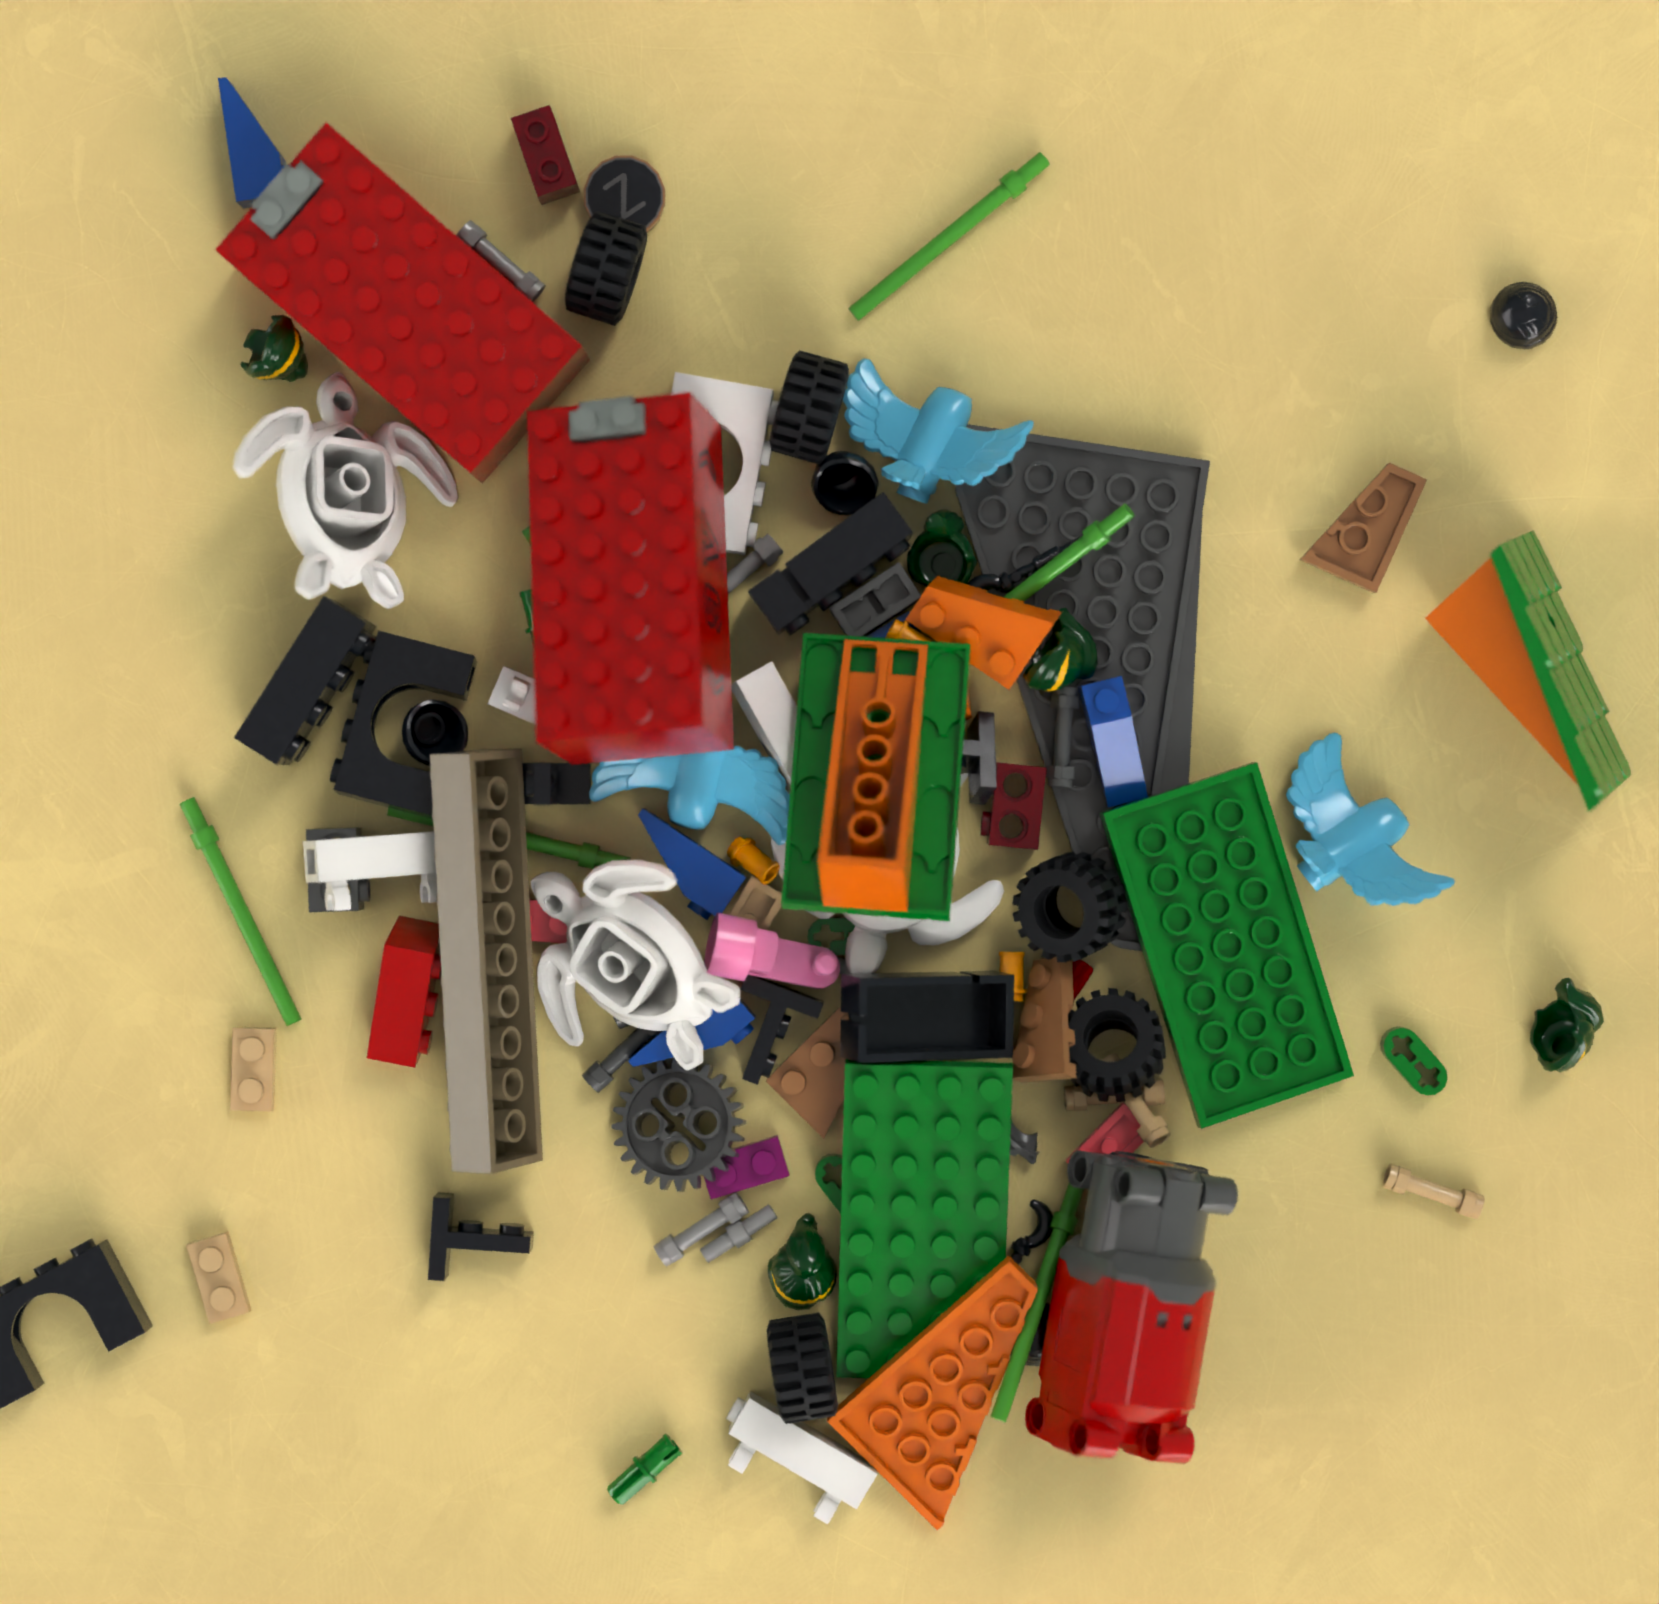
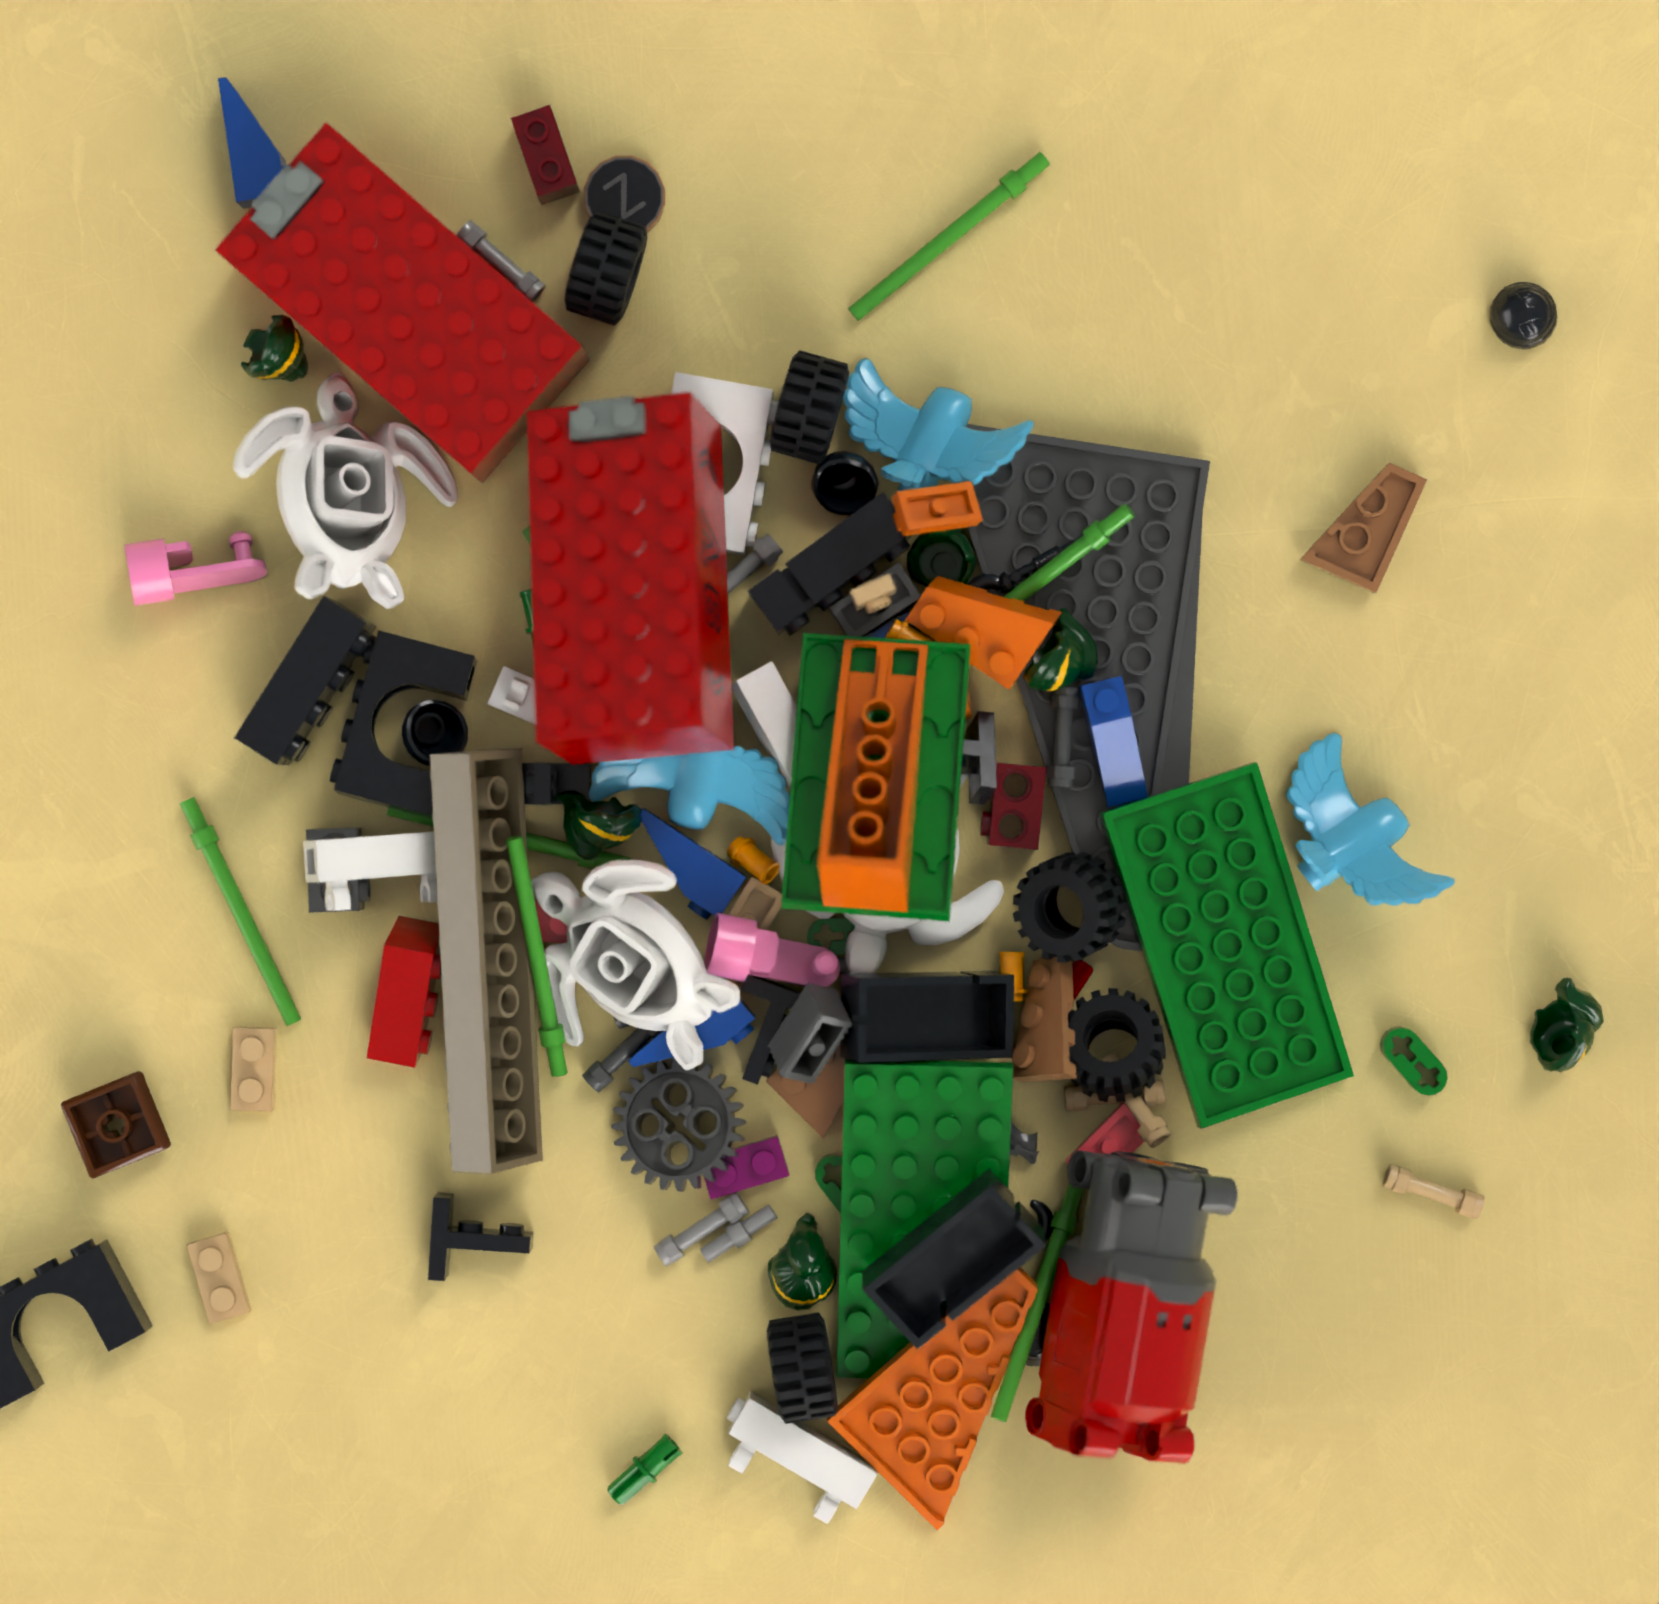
piece [1425,530,1631,812] -> none
none -> reddish brown brick [61,1071,171,1179]
none -> bright pink piece [124,531,267,606]
none -> bright green bar [506,835,568,1077]
none -> dark green hair [557,790,642,860]
none -> dark grey brick [768,983,853,1084]
none -> tan plate [850,573,896,614]
none -> black piece [862,1168,1046,1350]
none -> orange plate [892,481,983,536]

